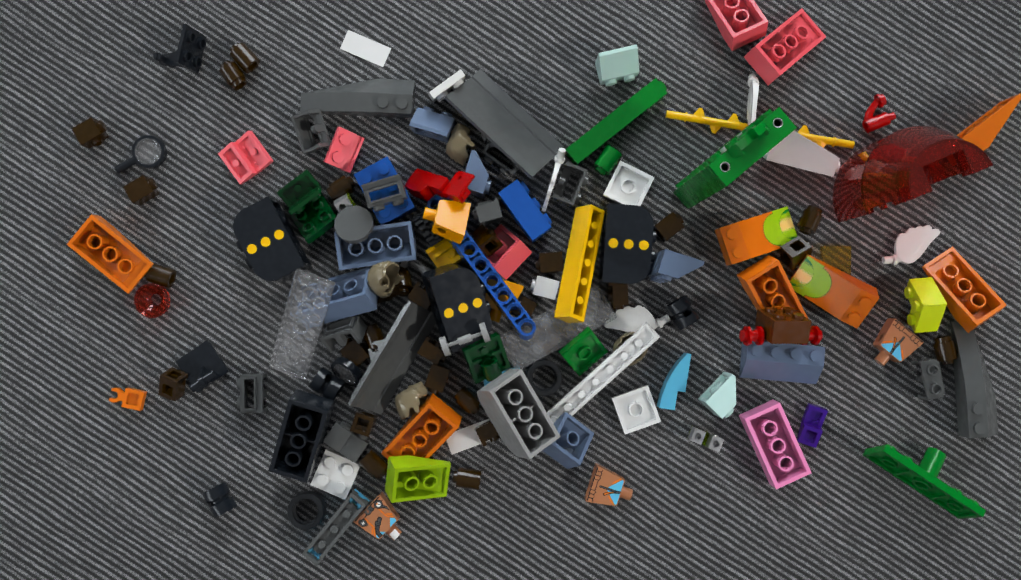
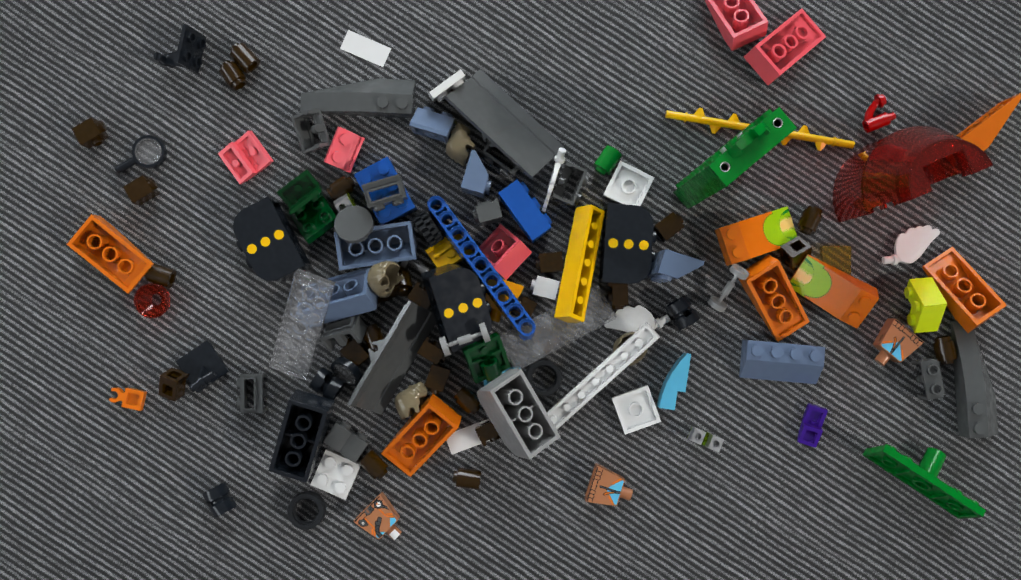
dark grey piece [302,489,370,566] -> none
dark brown brick [350,410,378,437] -> none
lime slope [385,455,451,503] -> none
red piece [405,168,475,204] -> none
light orange torso [422,200,471,244] -> none
dark brown brick [471,224,503,257] -> none
sand blue slope [542,412,594,469] -> none
green tile [559,327,608,376] -> none
green brick [565,78,668,166] -> none
light aqua slope [595,44,639,86] -> none
light aqua slope [698,372,736,419] -> none
reddish brown brick [739,307,823,346] -> none
bright pink brick [739,399,811,490] -> none
white animal [747,73,759,125] -> none
white slope [763,131,840,177] -> none
none -> light grey wheel [708,264,749,312]

